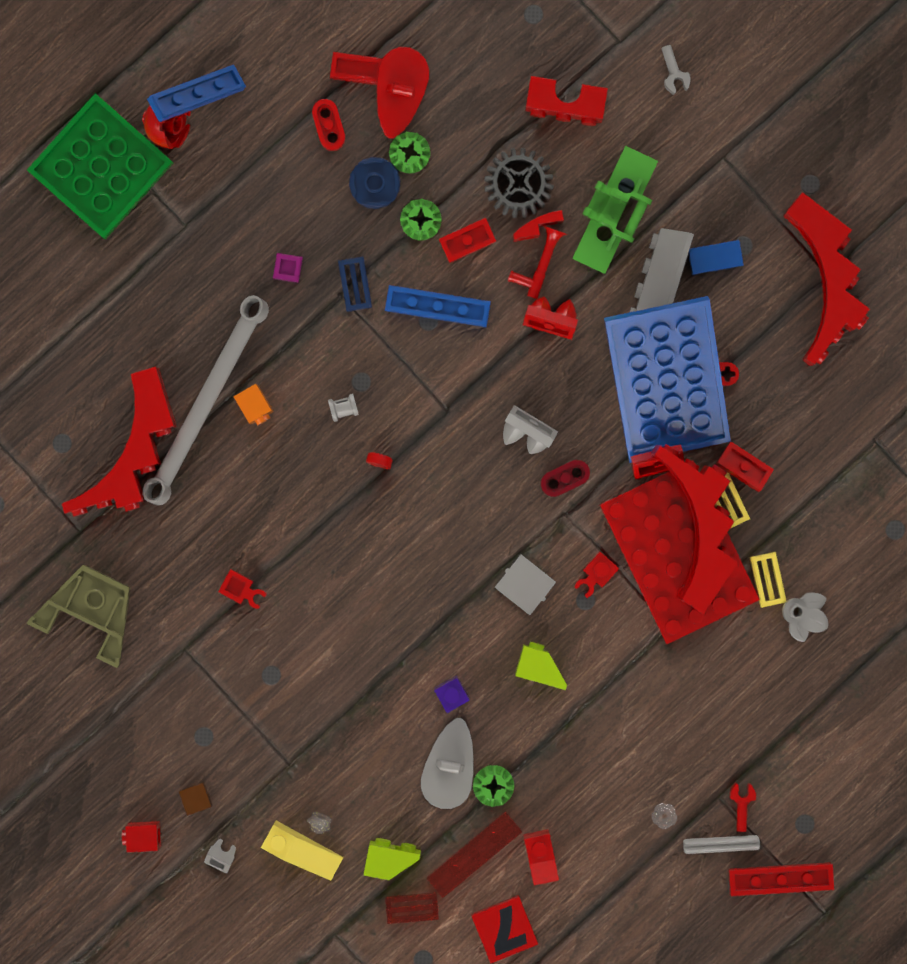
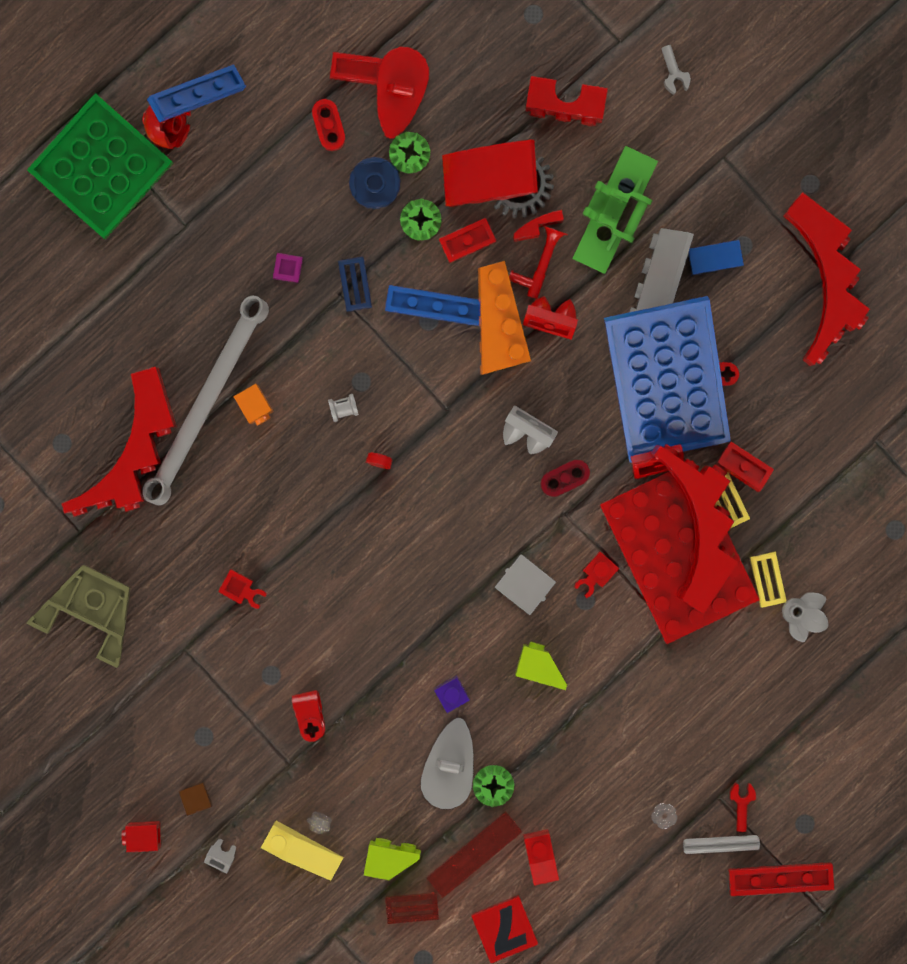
none -> red piece [292,690,325,742]
none -> red slope [442,139,538,207]
none -> orange wing [478,261,531,375]

